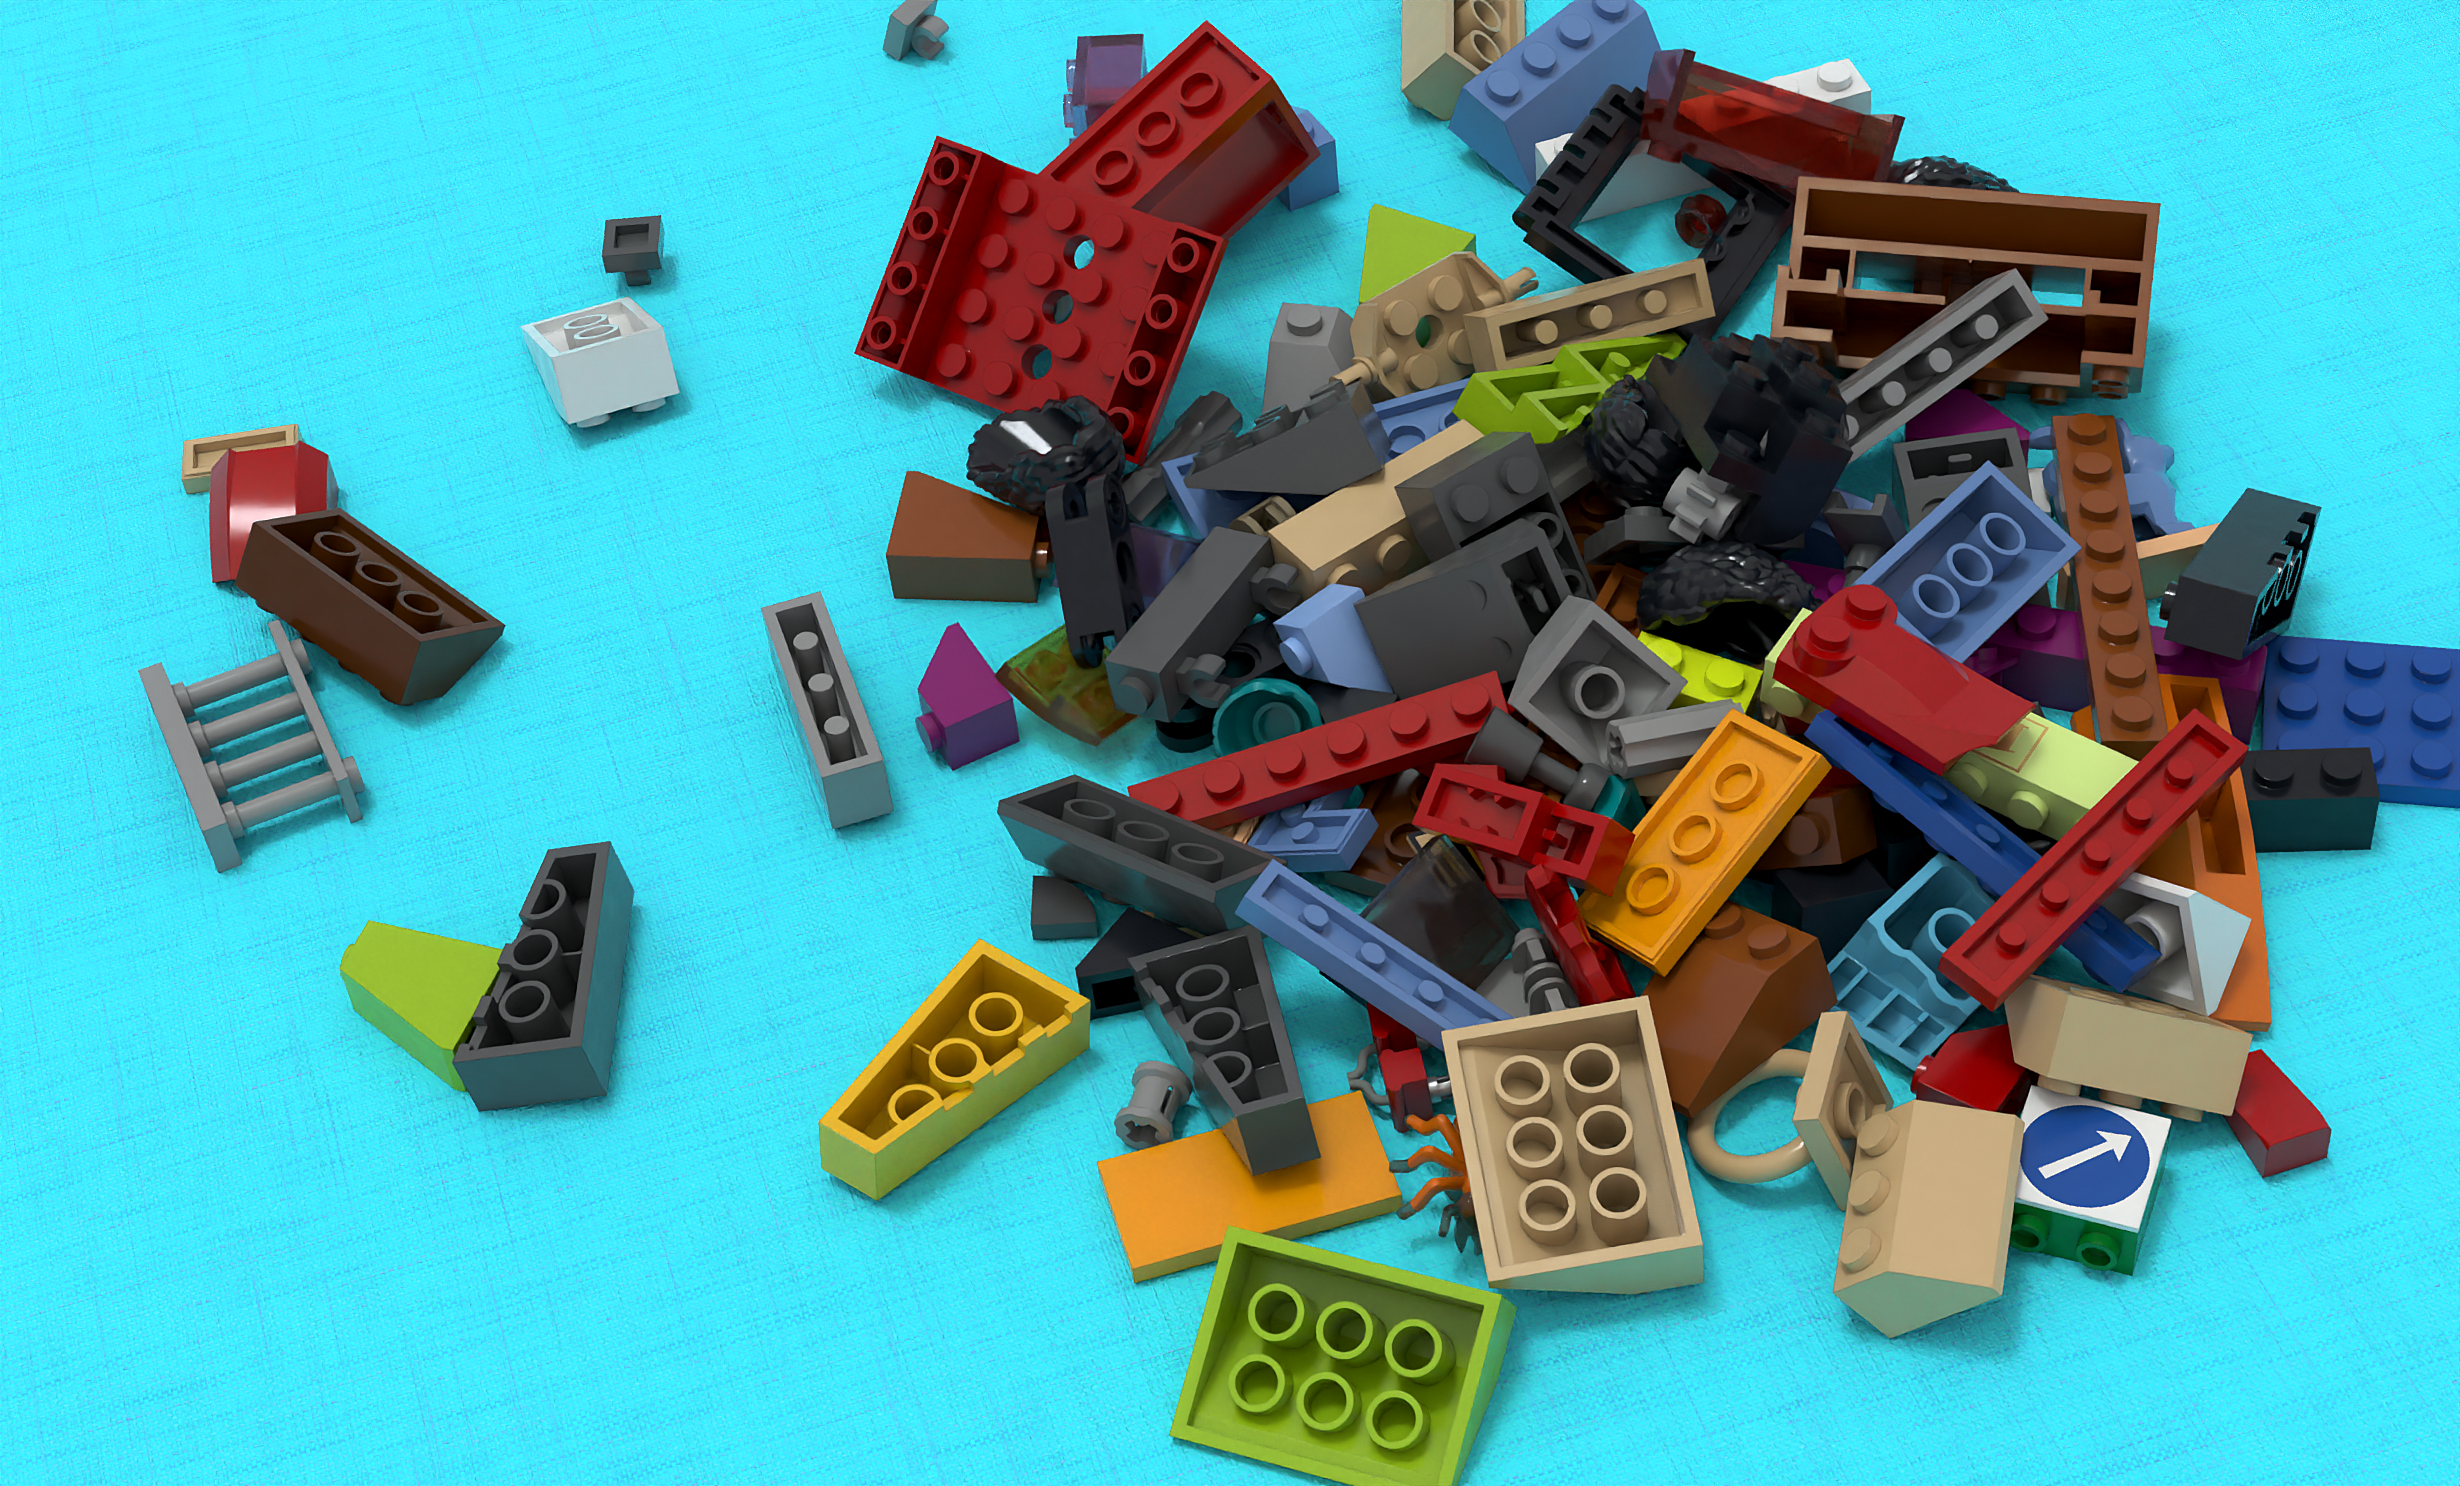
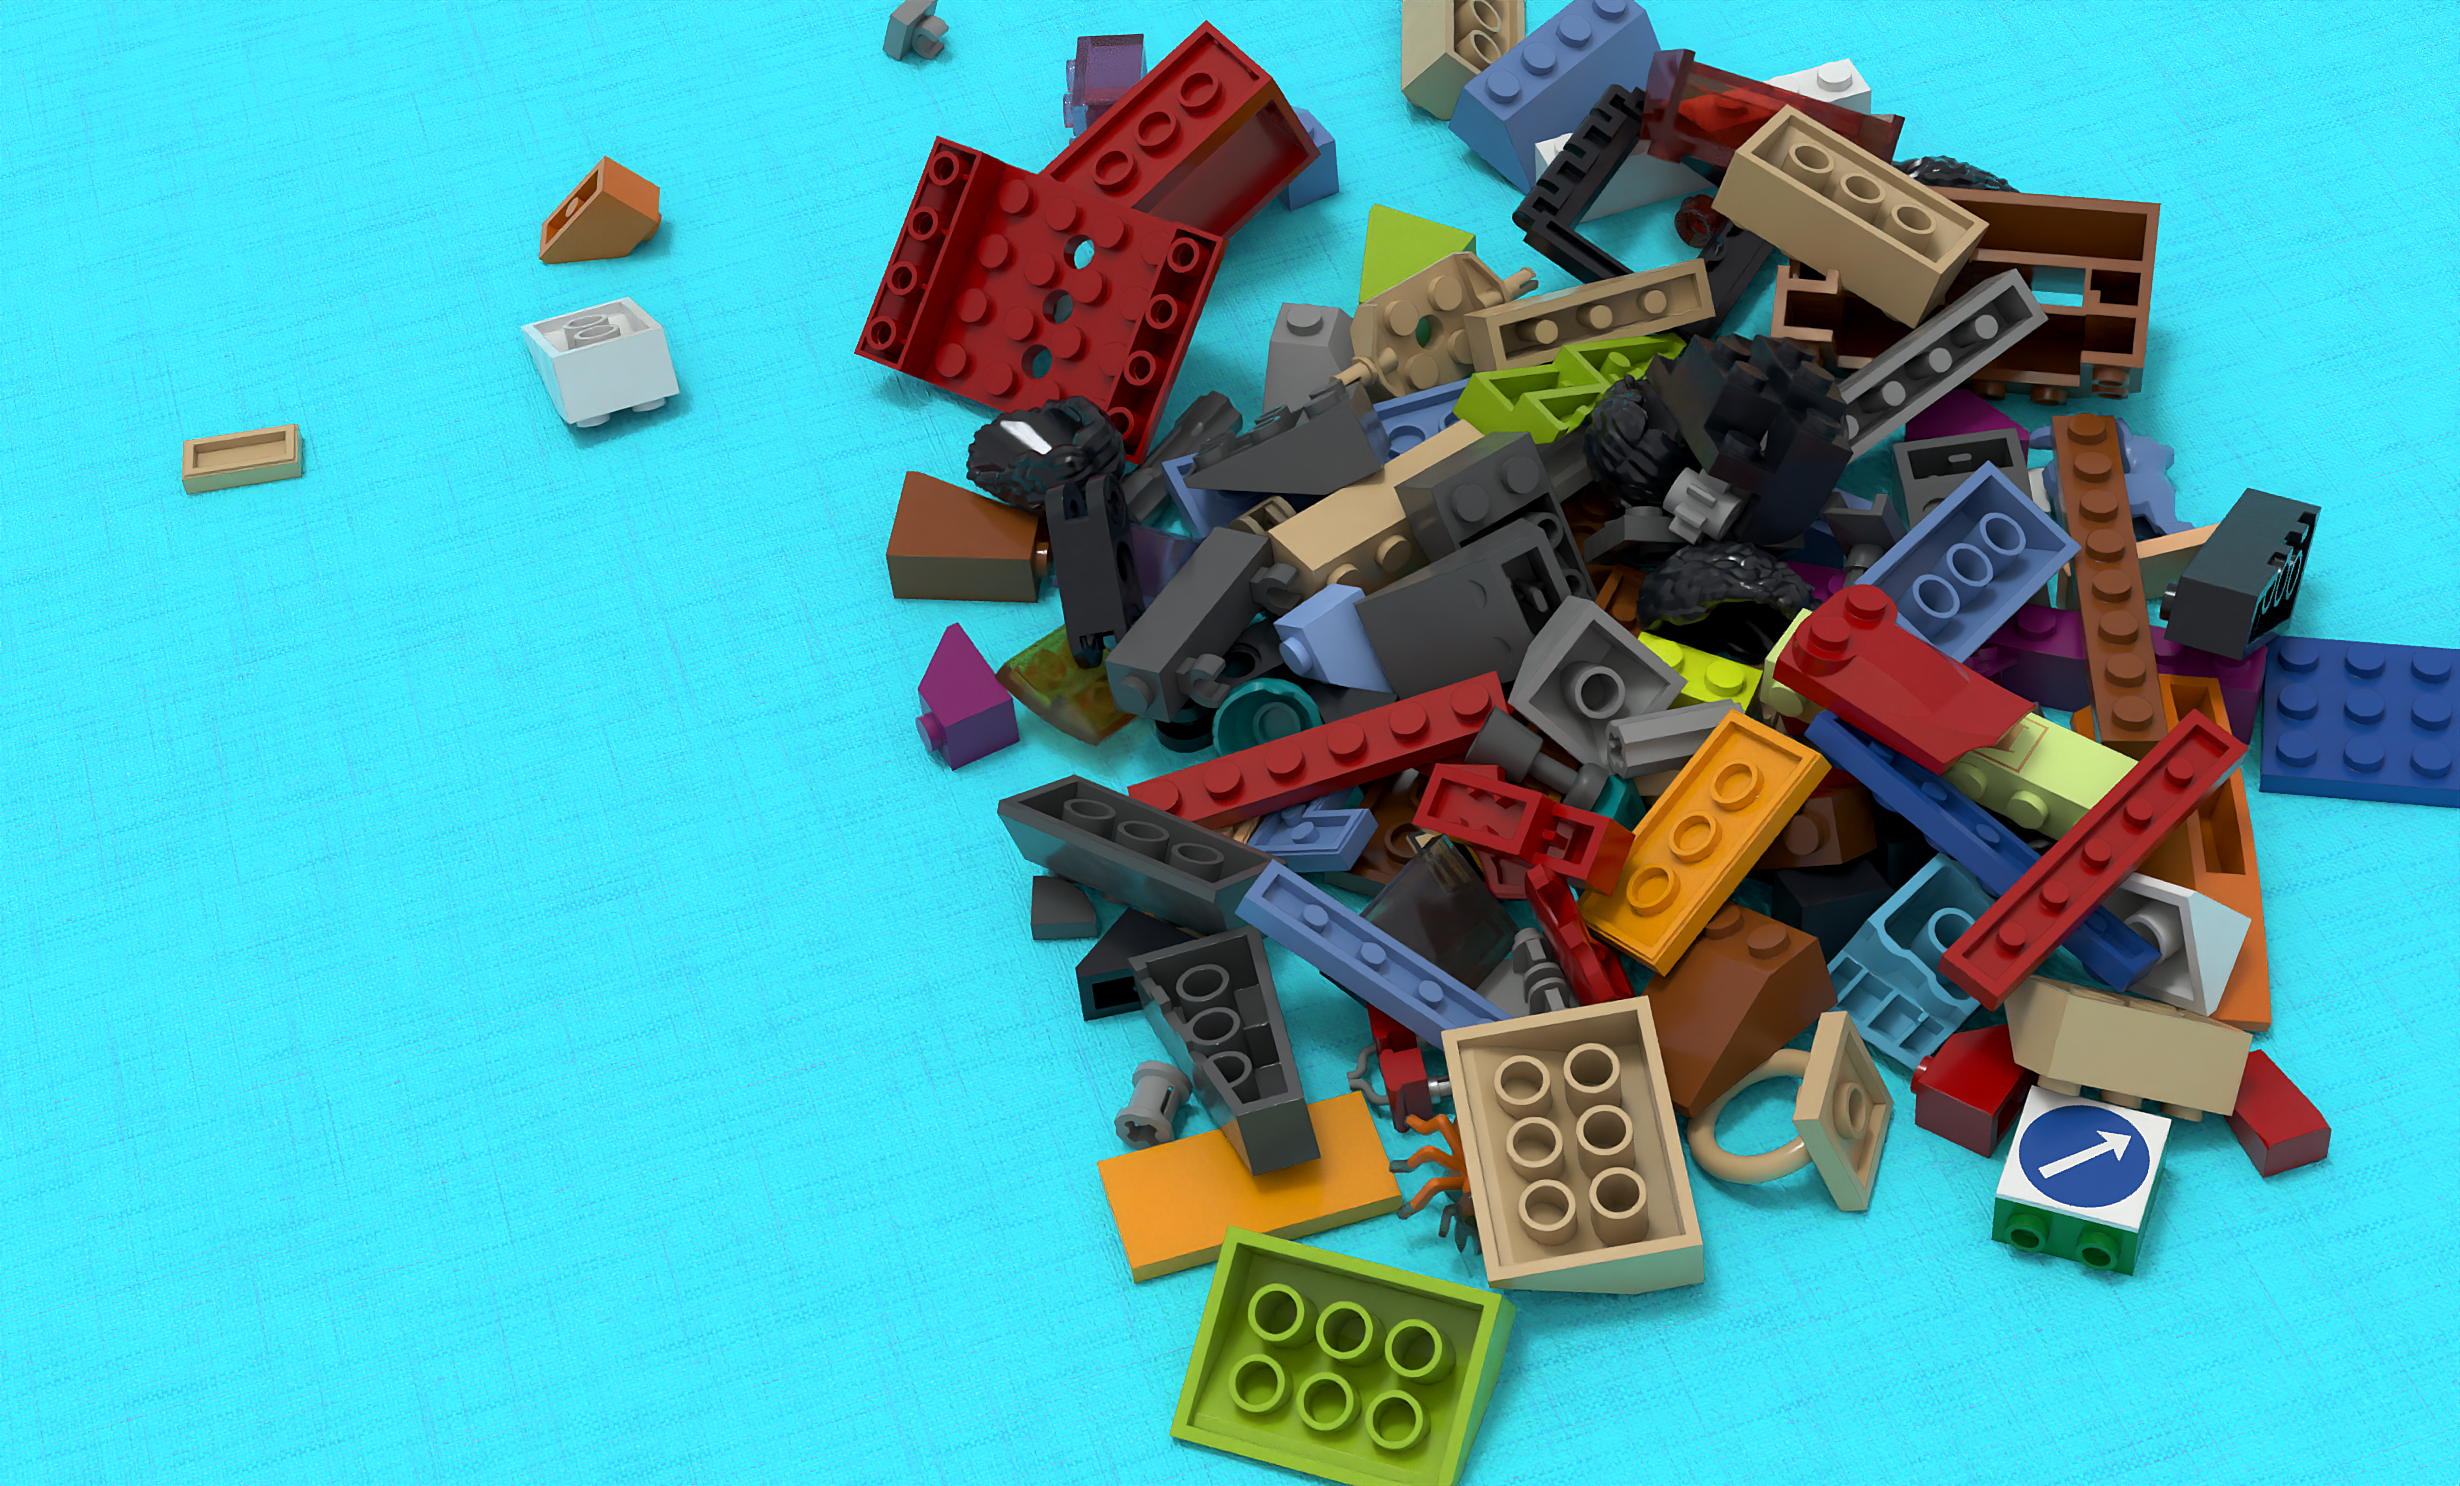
light grey fence [138,619,366,873] -> none
red slope [209,440,339,583] -> none
reddish brown slope [234,508,505,706] -> none
lime slope [339,920,503,1092] -> none
dark grey wedge [452,841,634,1112] -> none
dark grey tile [602,215,665,286] -> none
light grey brick [761,591,894,829] -> none
yellow wedge [818,938,1091,1201] -> none
tan slope [1833,1100,2025,1338] -> none
black brick [2240,747,2380,853] -> none
none -> orange slope [539,156,662,264]
none -> tan slope [1711,104,1990,329]

